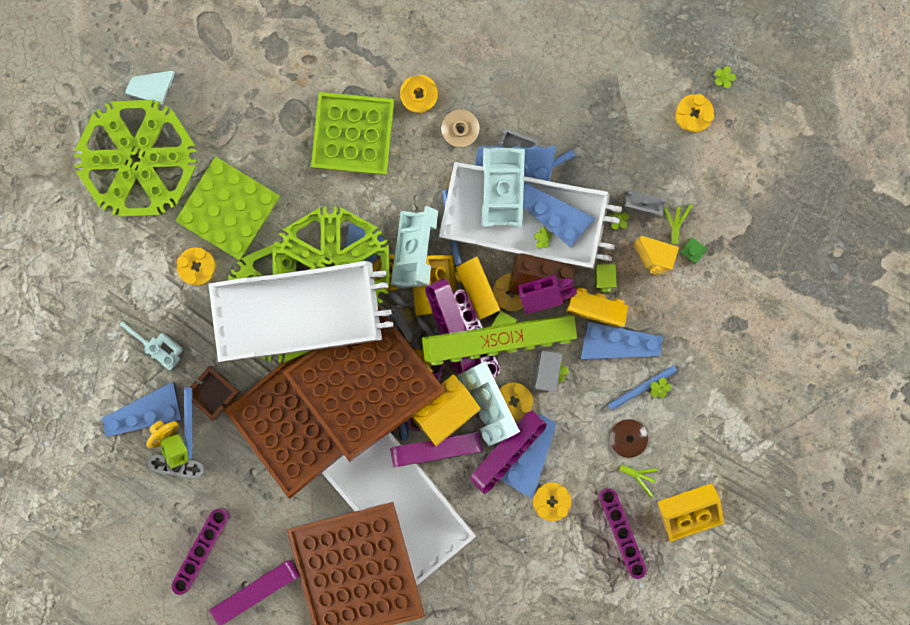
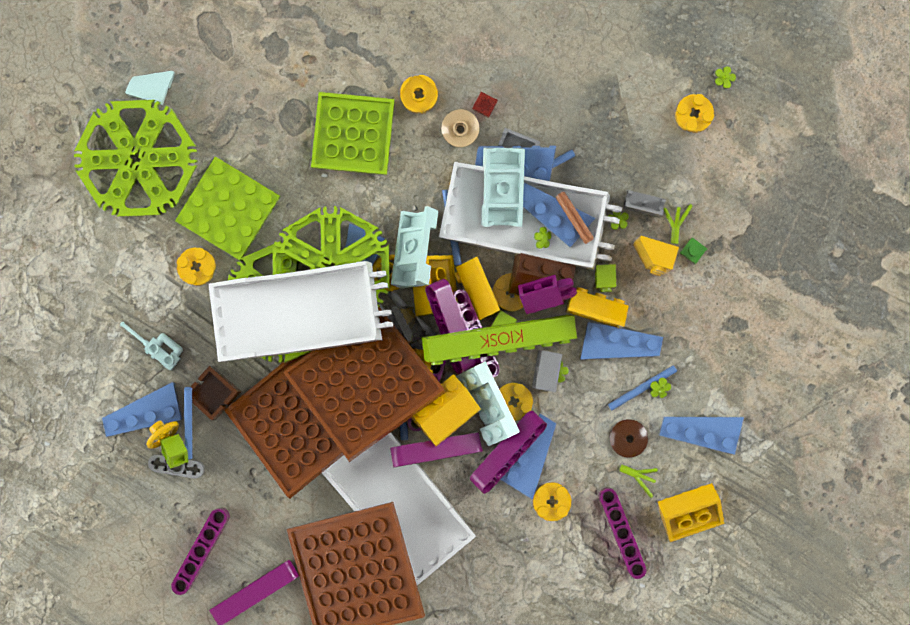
none -> clear red plate [472,92,498,118]
none -> nougat axle [556,192,594,244]
none -> medium blue wing [659,417,744,455]

